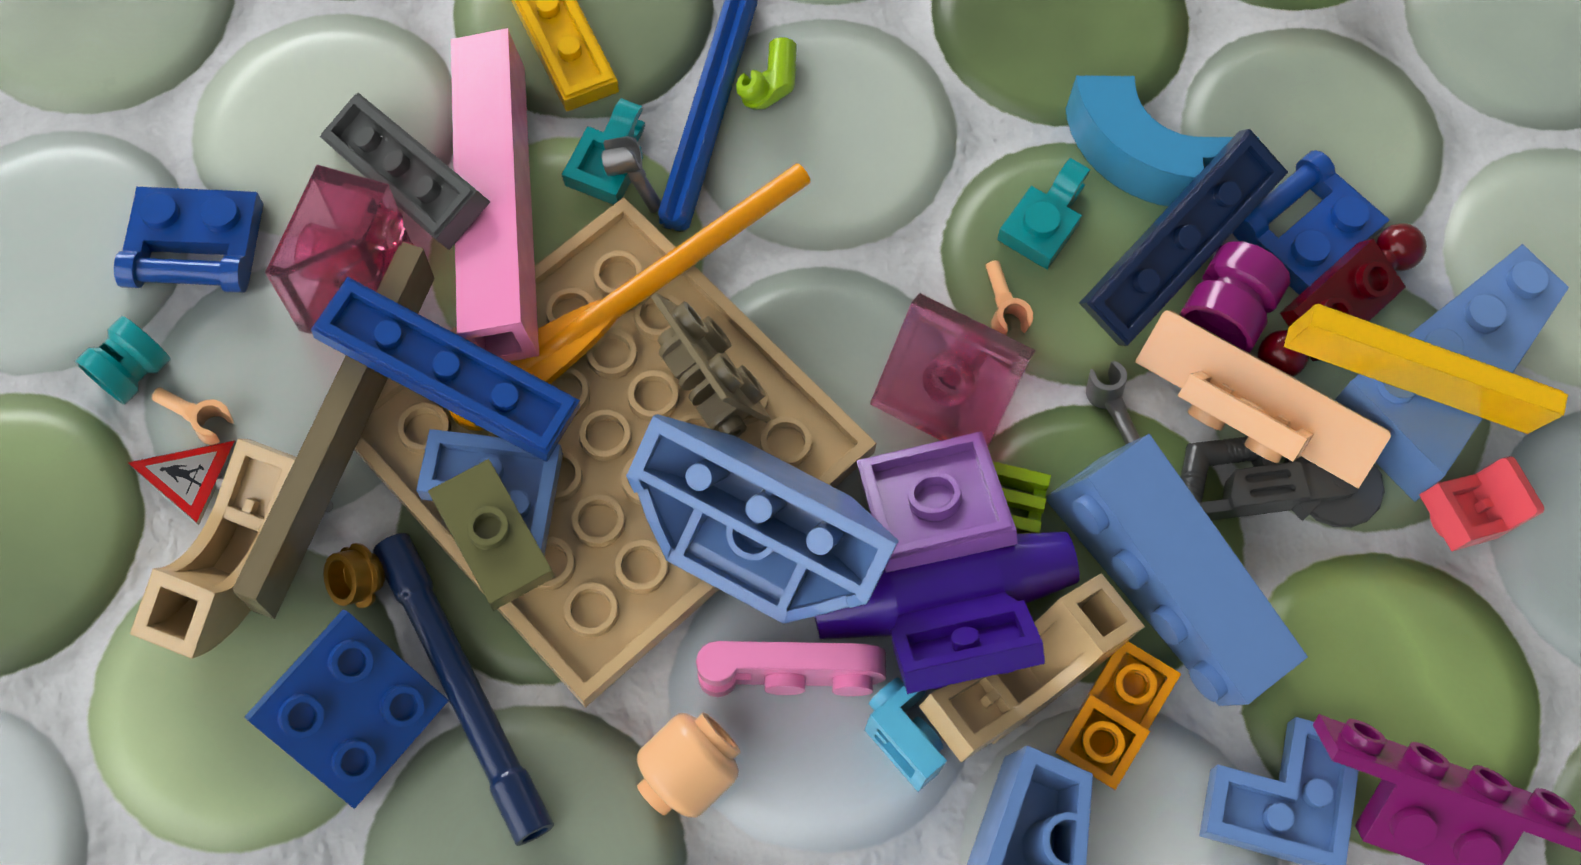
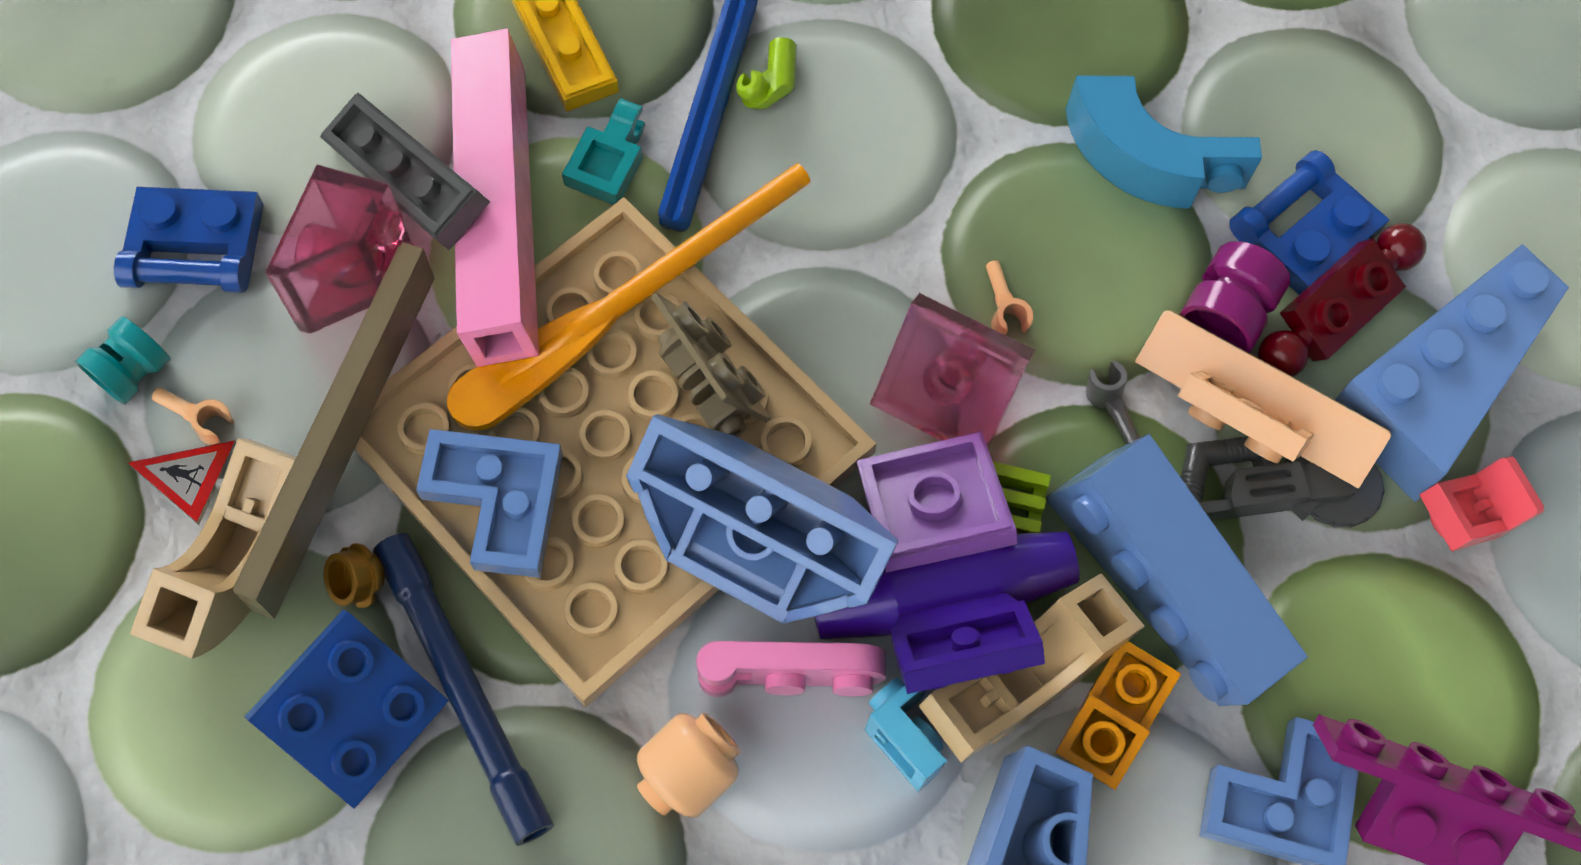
blue tile [311,277,580,462] -> none
olive plate [428,459,555,611] -> none
flat silver hand [601,136,661,213] -> none
teal plate [997,158,1091,270] -> none
dark blue tile [1079,128,1288,346] -> none
yellow tile [1284,304,1568,434] -> none

